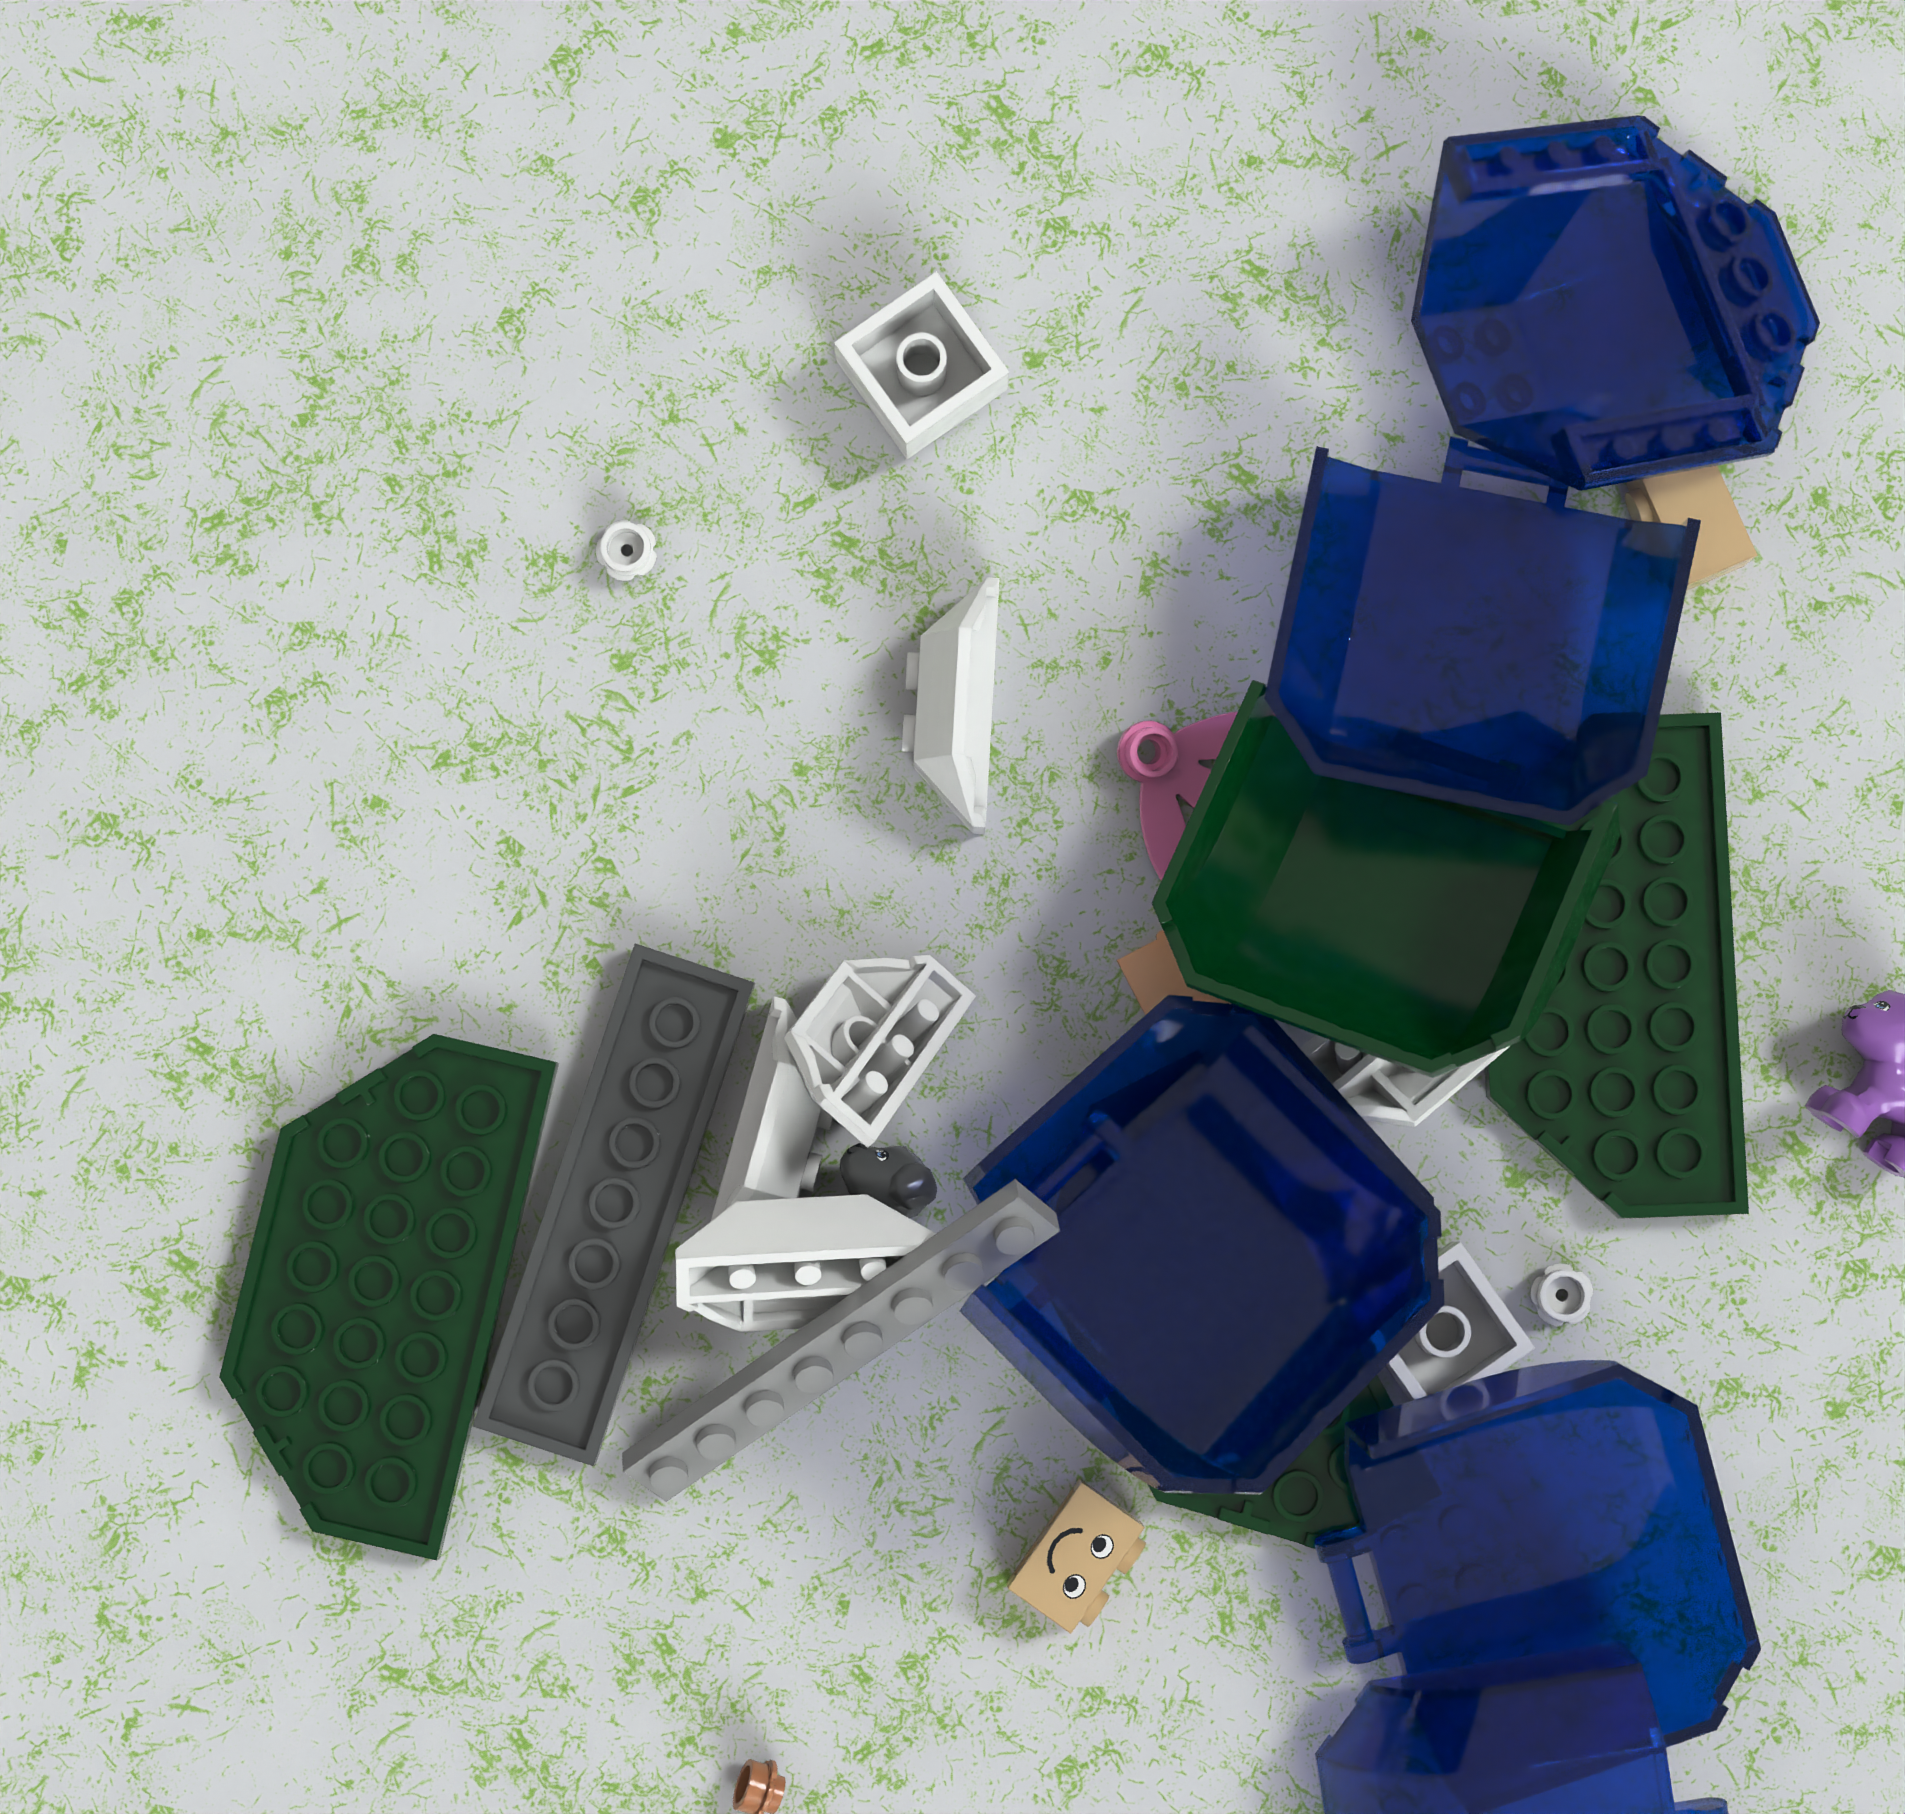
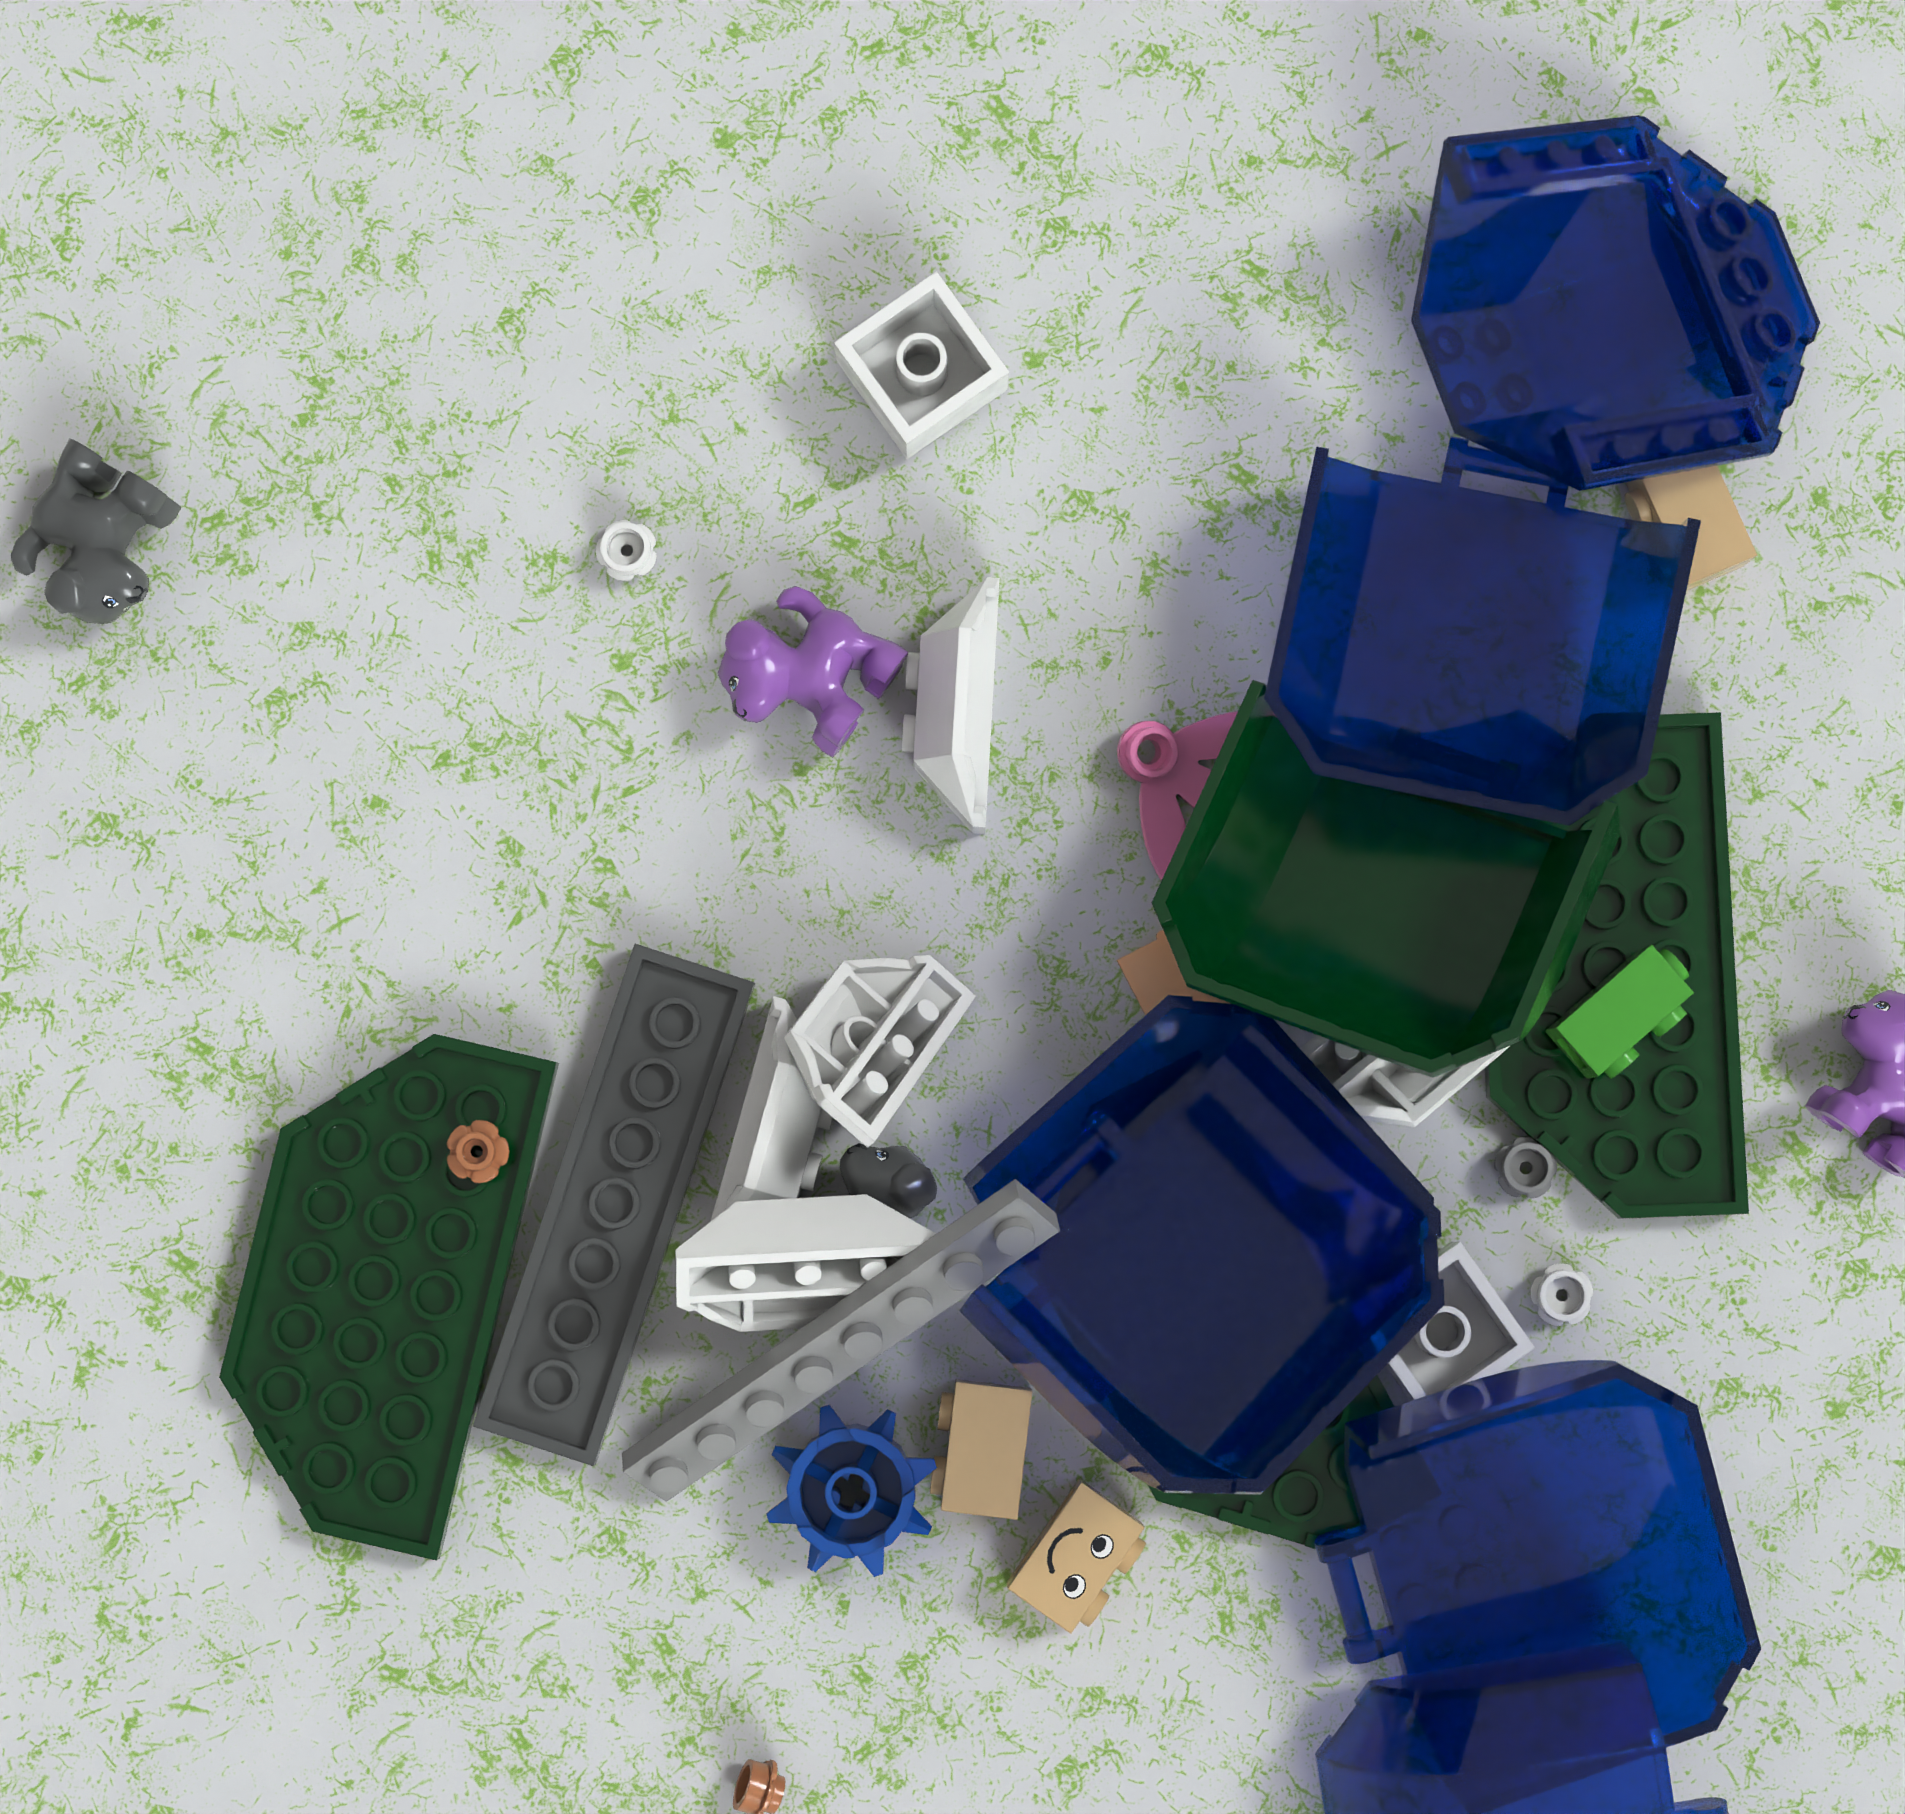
none -> dark grey animal [11,438,182,625]
none -> nougat plate [447,1120,509,1183]
none -> medium lavender animal [718,586,908,758]
none -> blue brick [766,1404,937,1577]
none -> tan brick [930,1379,1032,1520]
none -> light grey plate [1494,1136,1557,1199]
none -> bright green brick [1545,944,1694,1079]

